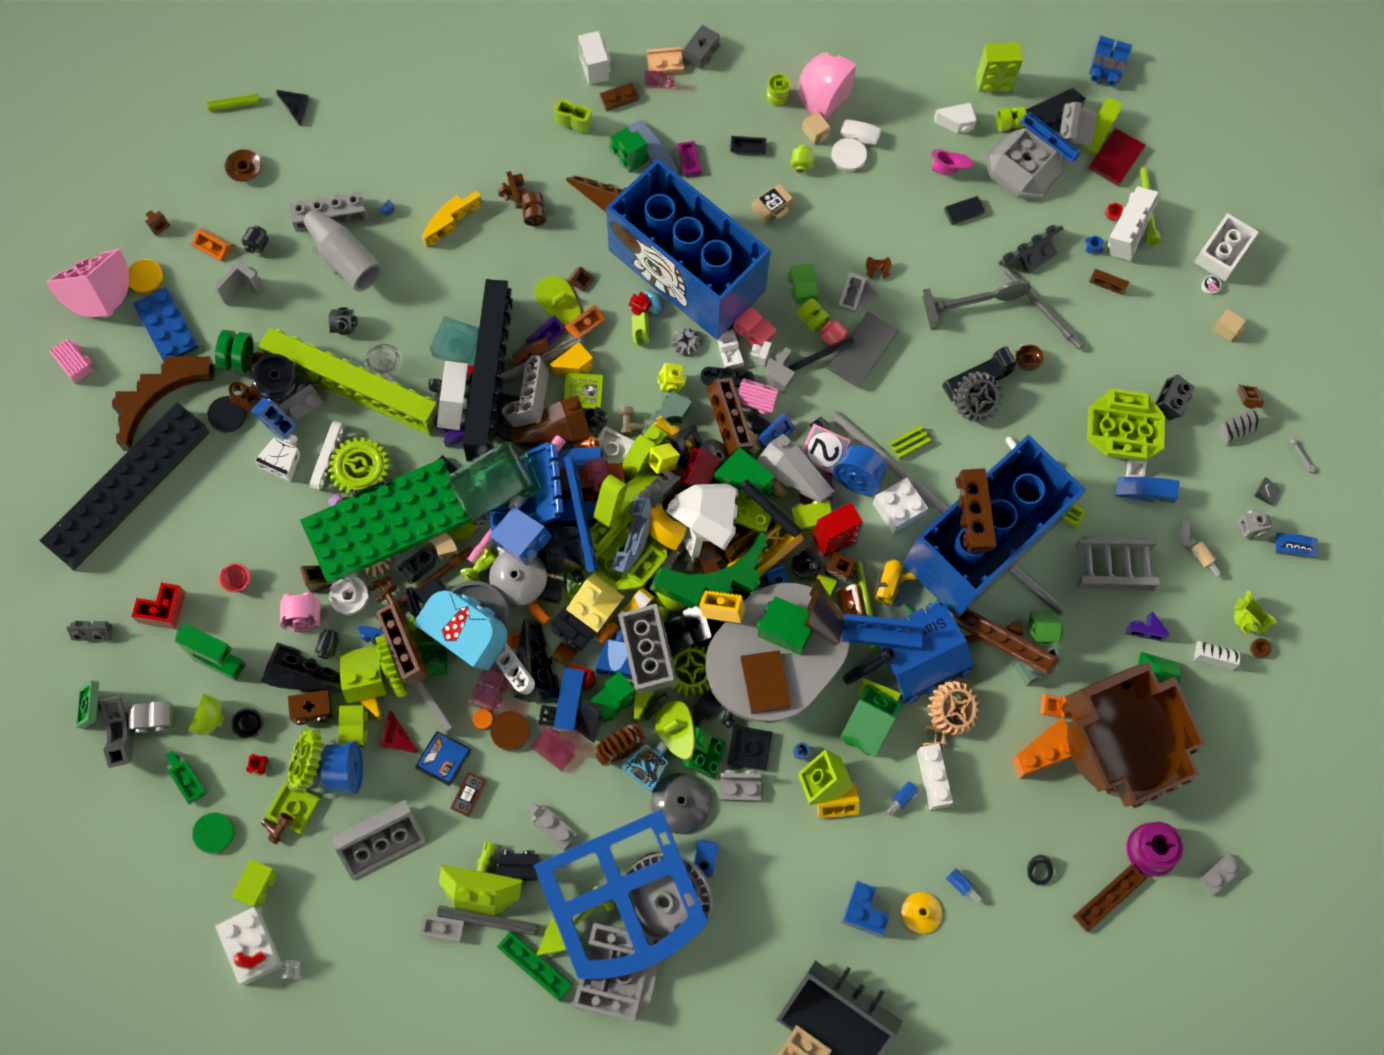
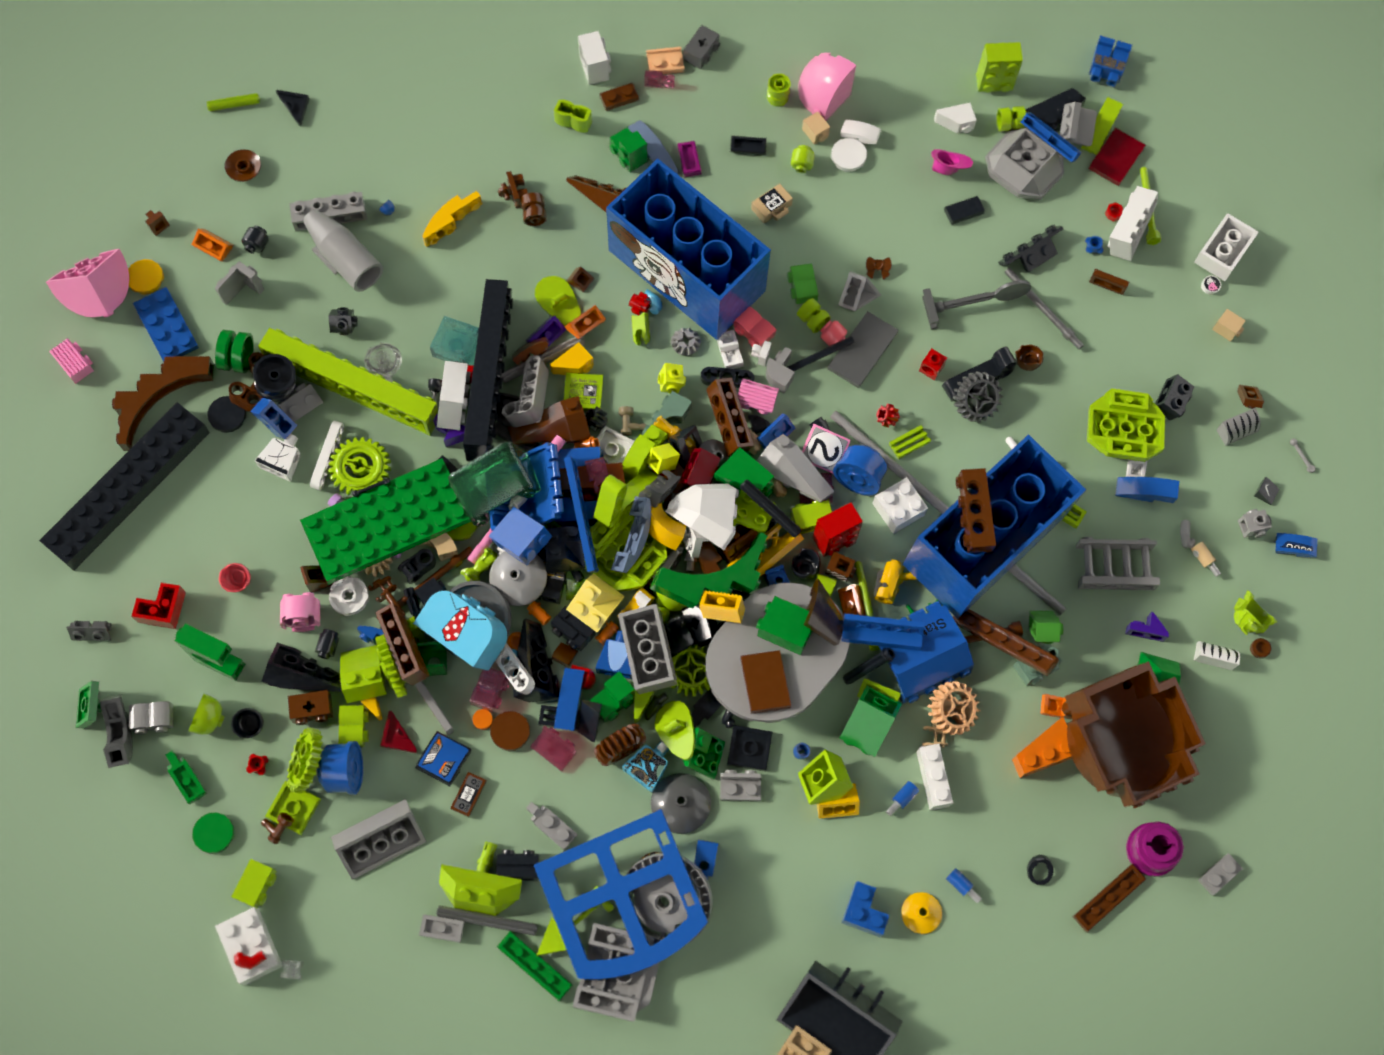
none -> red gear [876,403,900,428]
none -> red brick [919,348,947,381]

